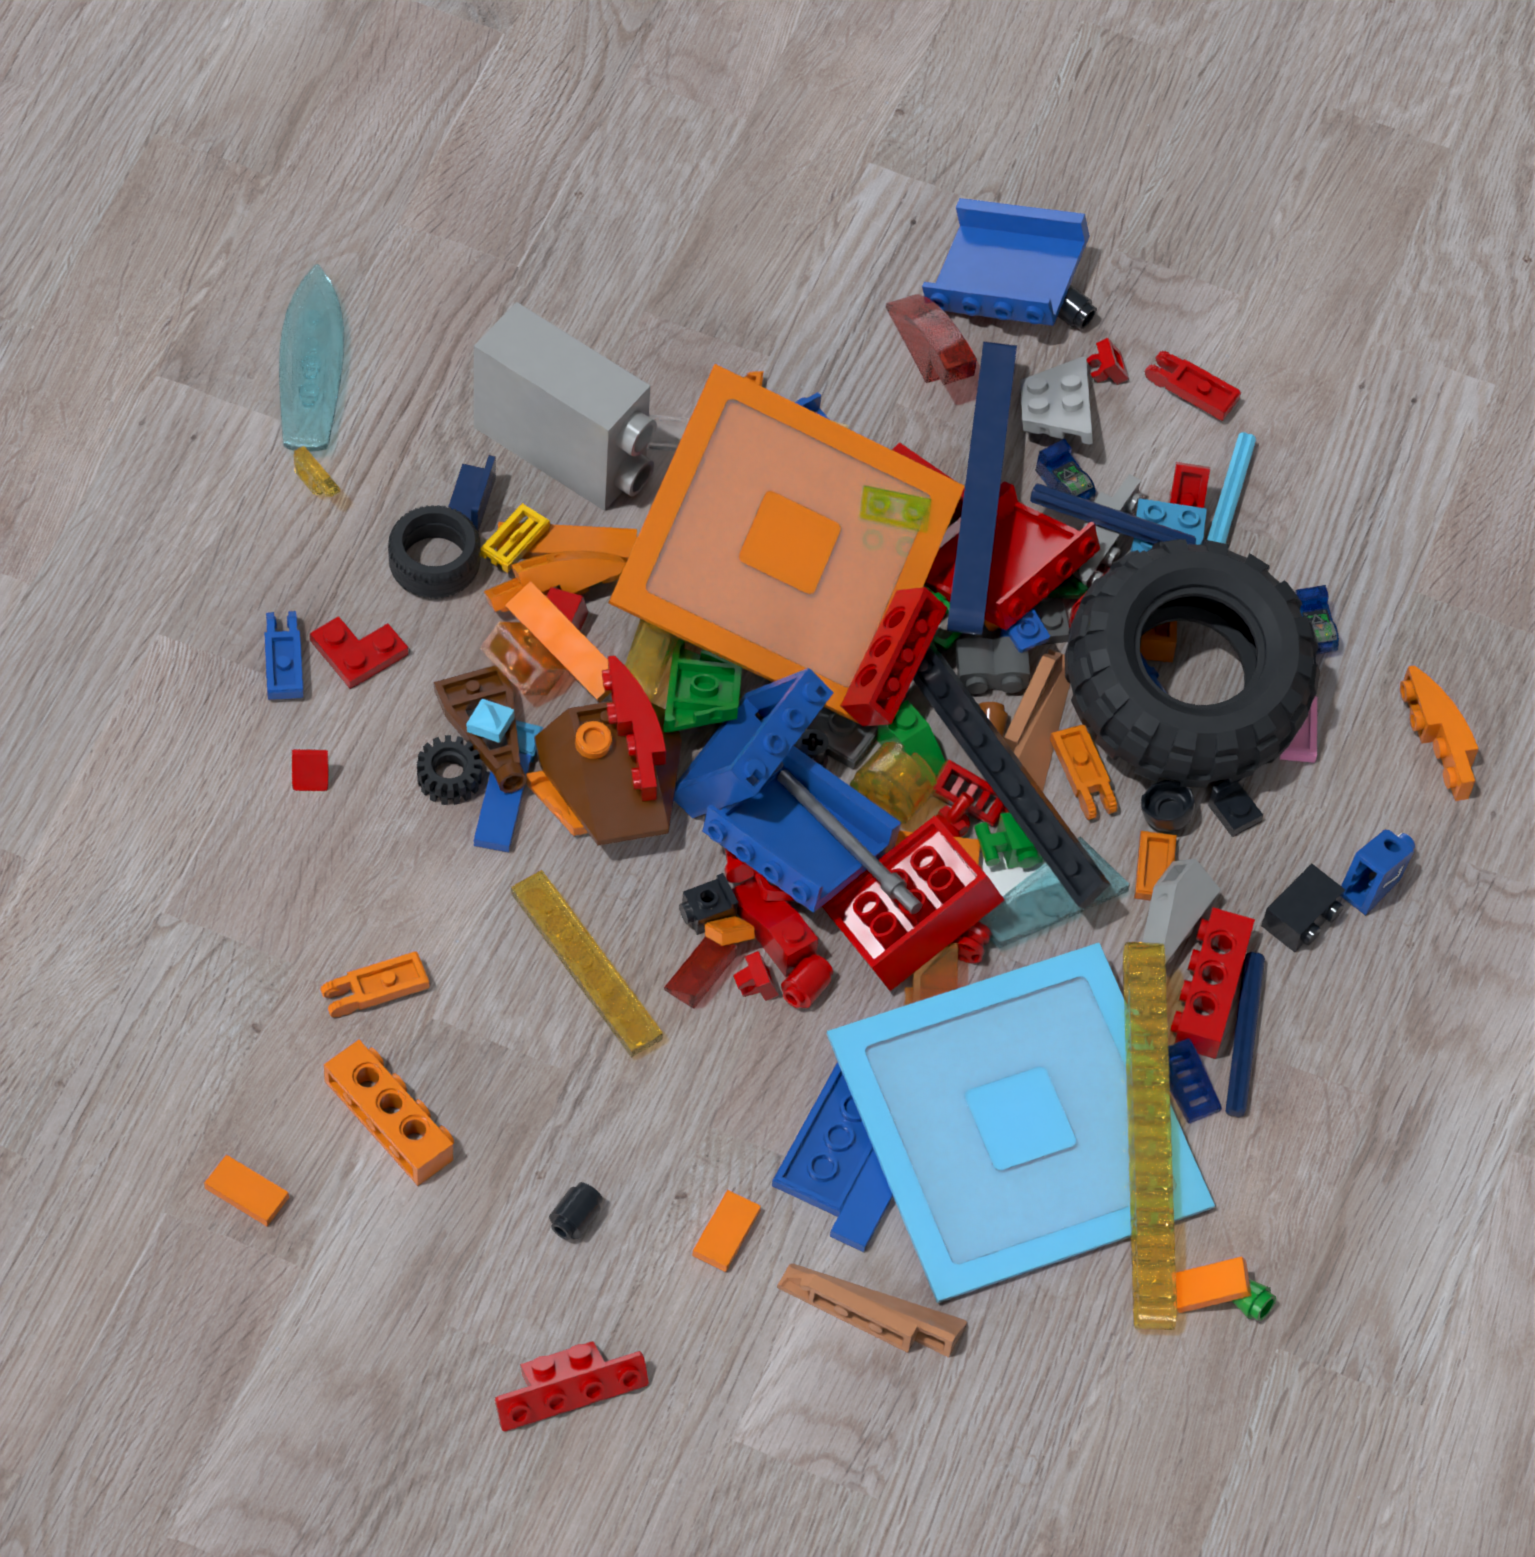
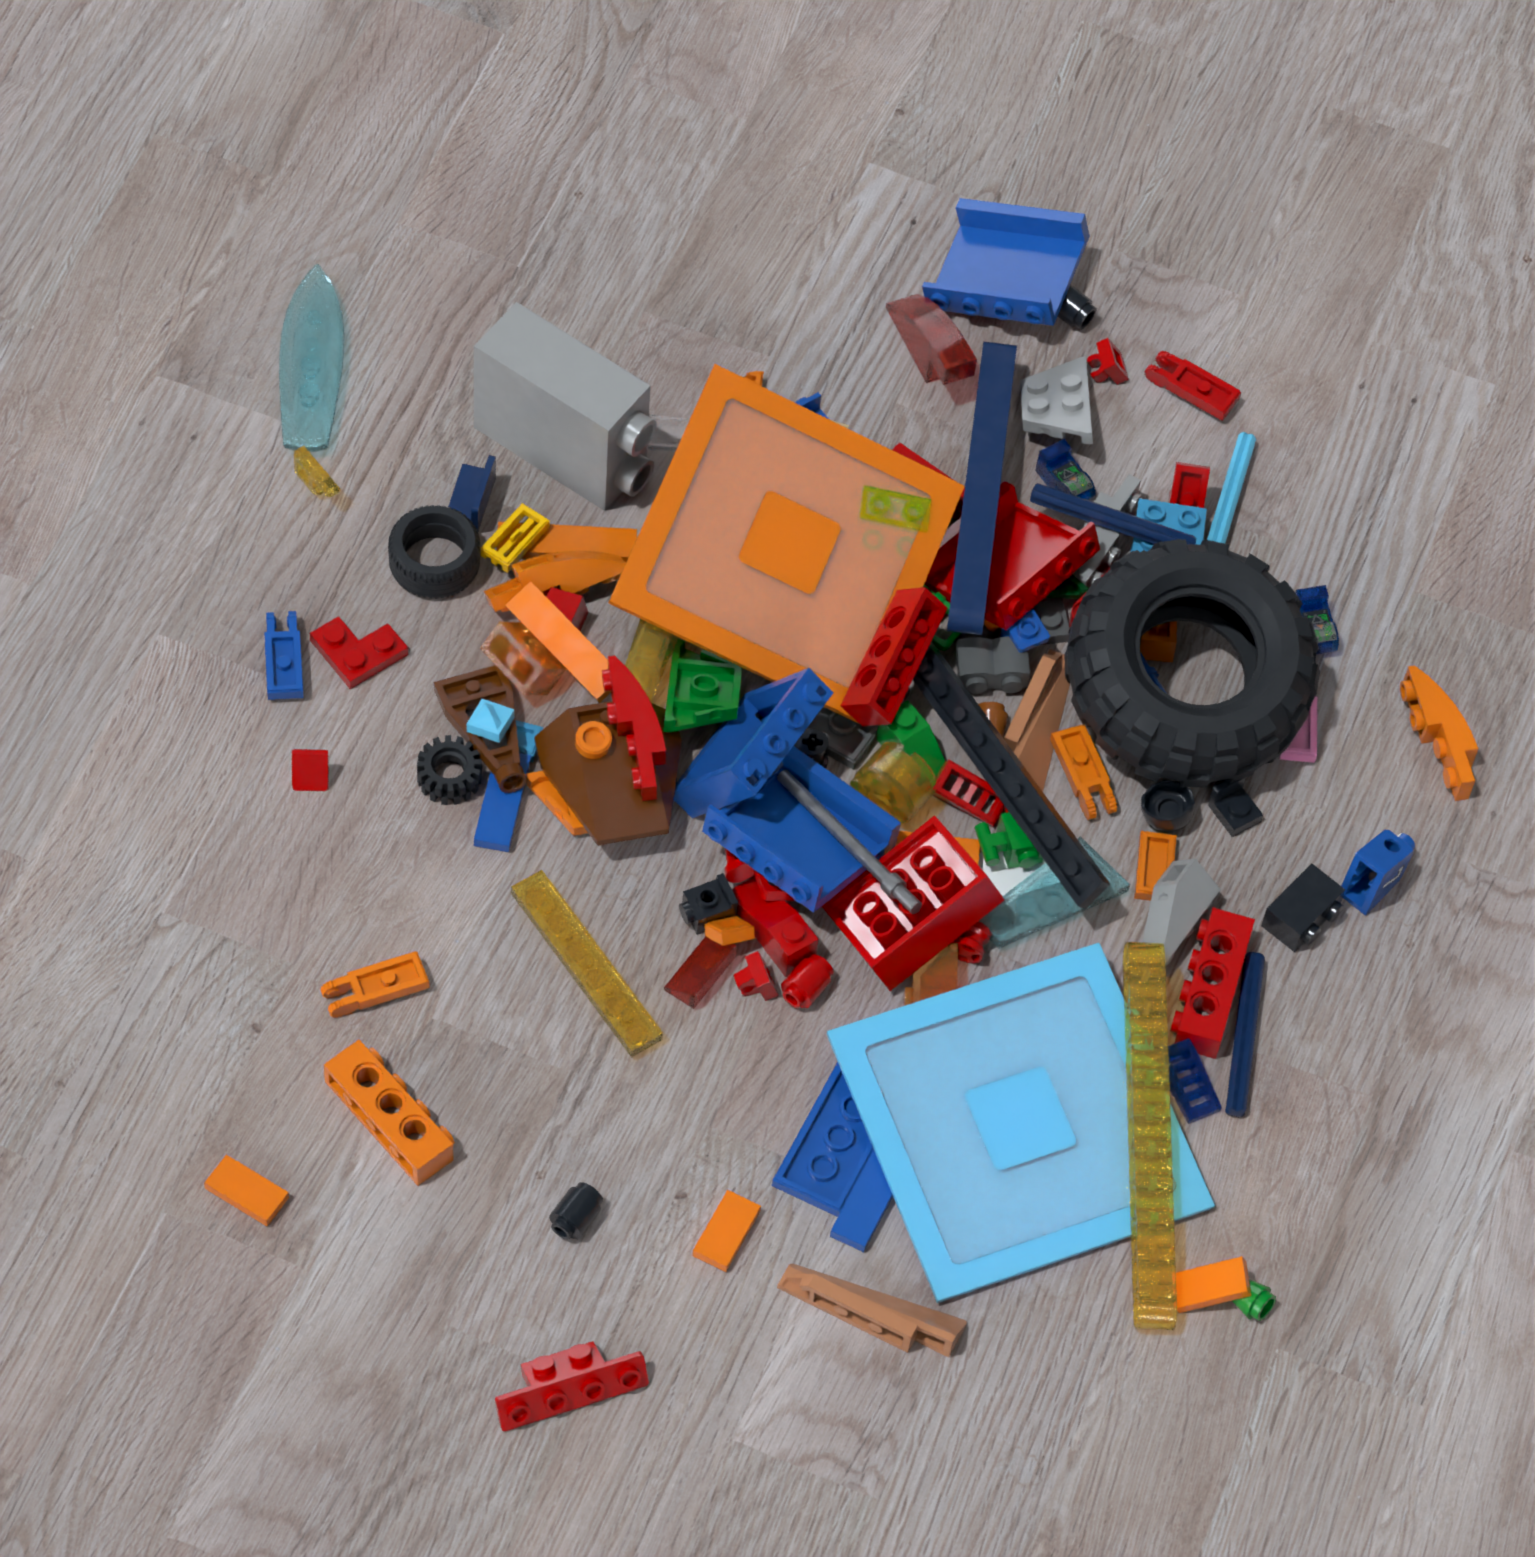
red plate [936,792,974,838] -> none

